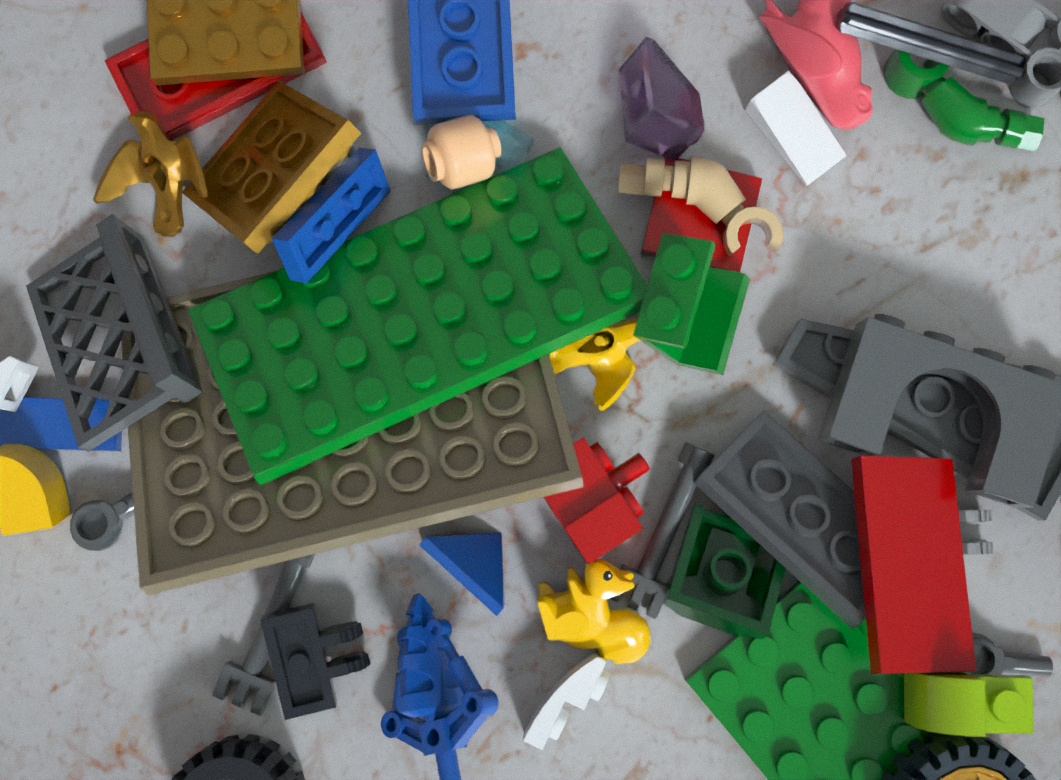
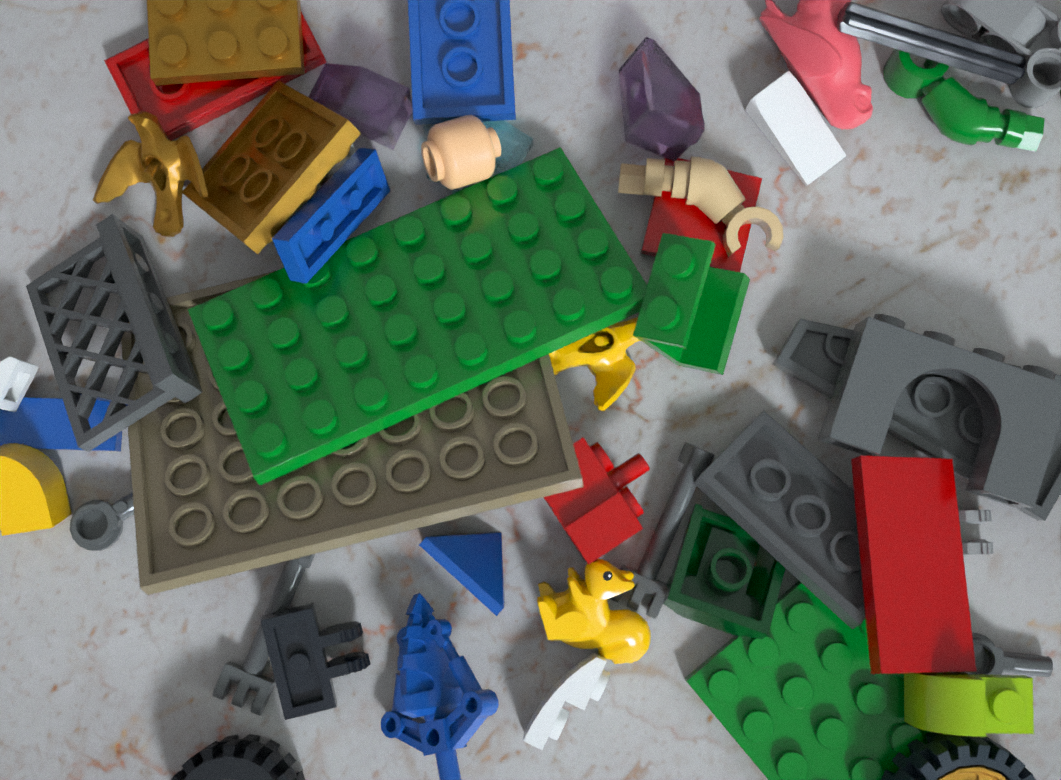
none -> clear purple slope [309,63,413,150]

